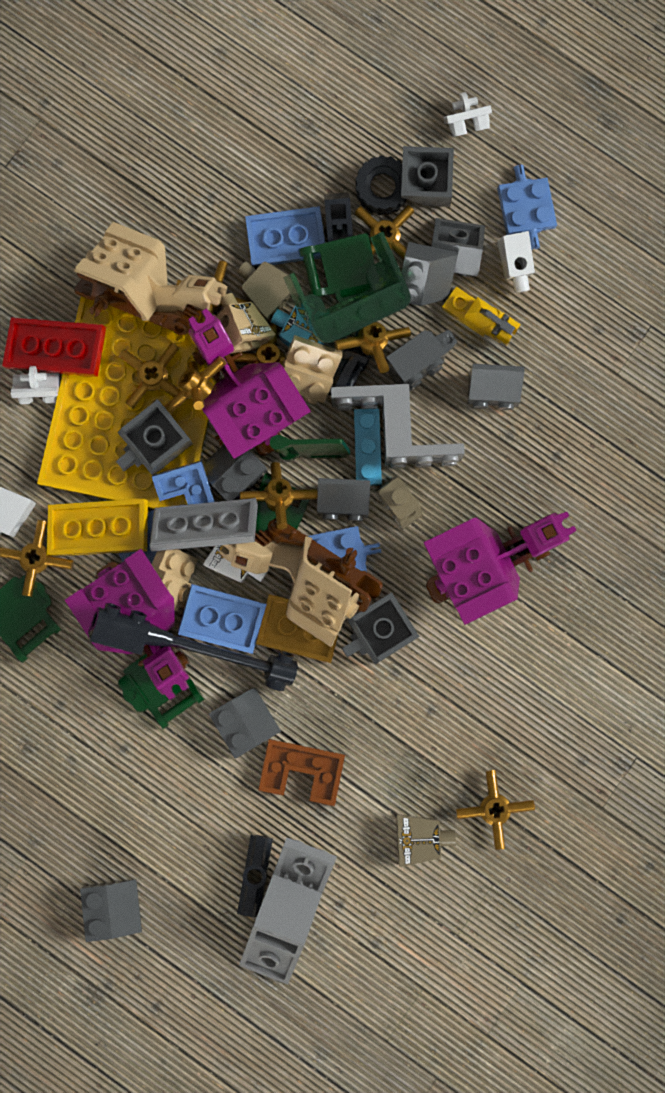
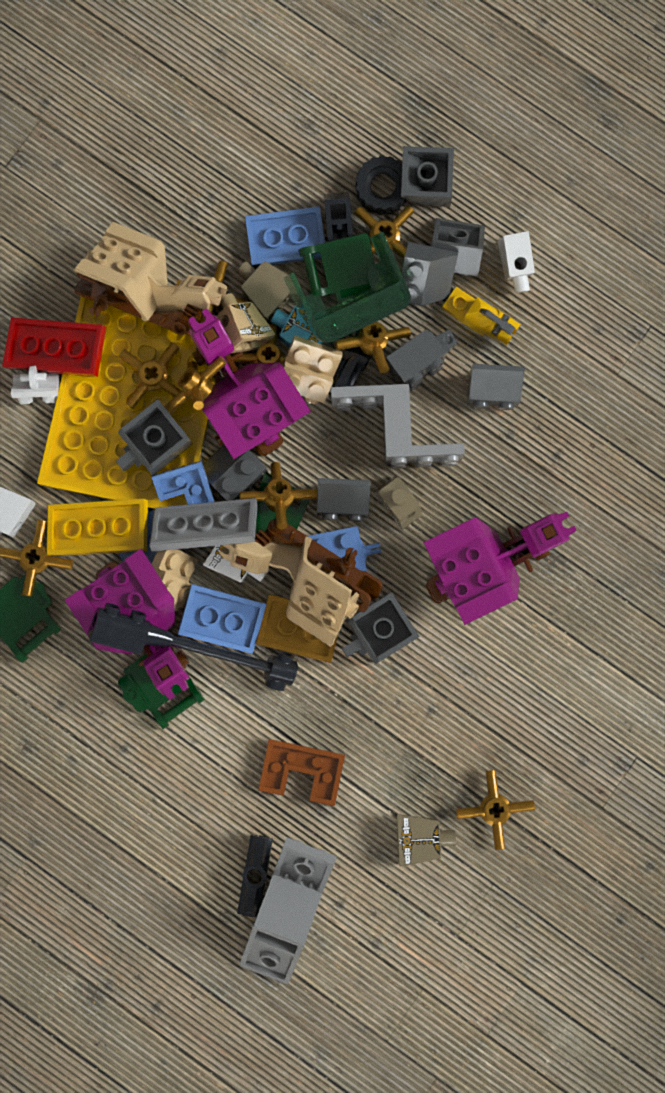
dark grey slope [80,879,142,942] -> none
dark grey slope [209,687,281,759] -> none
dark green piece [270,435,350,462] -> none
medium azure plate [354,409,382,486] -> none
white hips [443,92,492,137] -> none
medium blue plate [497,165,557,250] -> none

